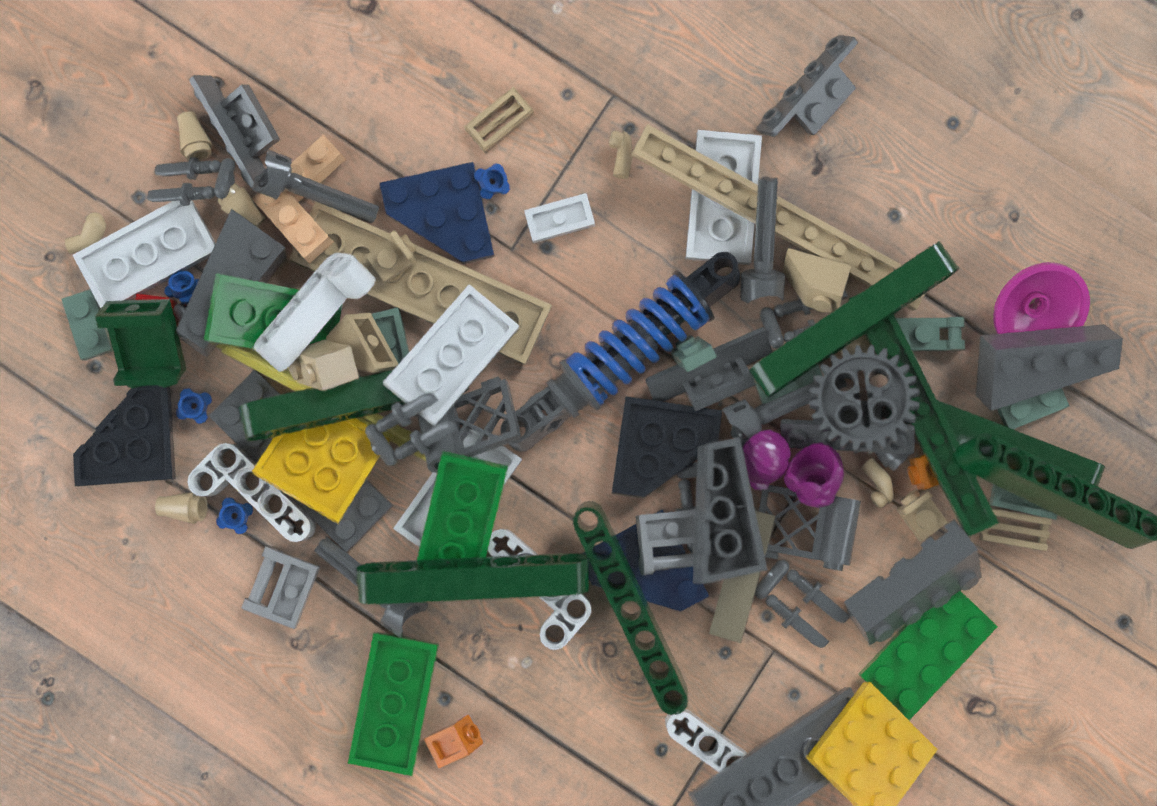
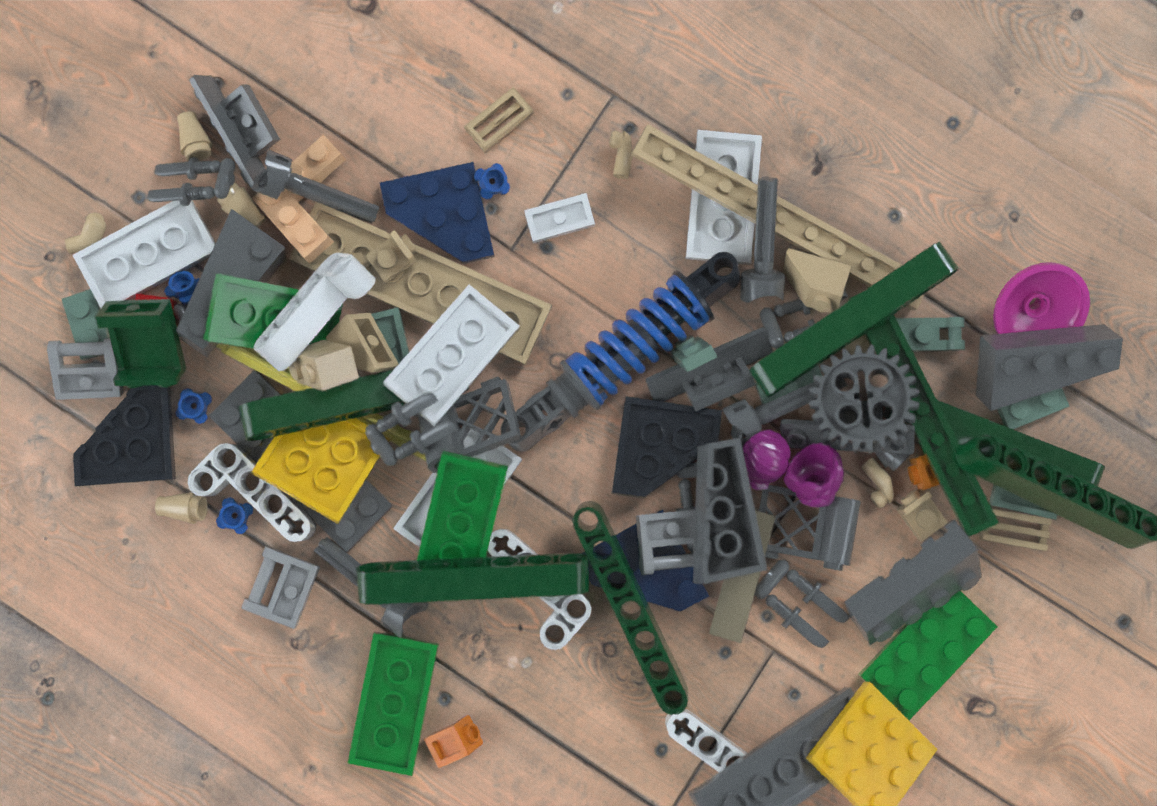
dark grey bracket [756,35,858,137] -> none
none -> light grey plate [47,338,124,400]

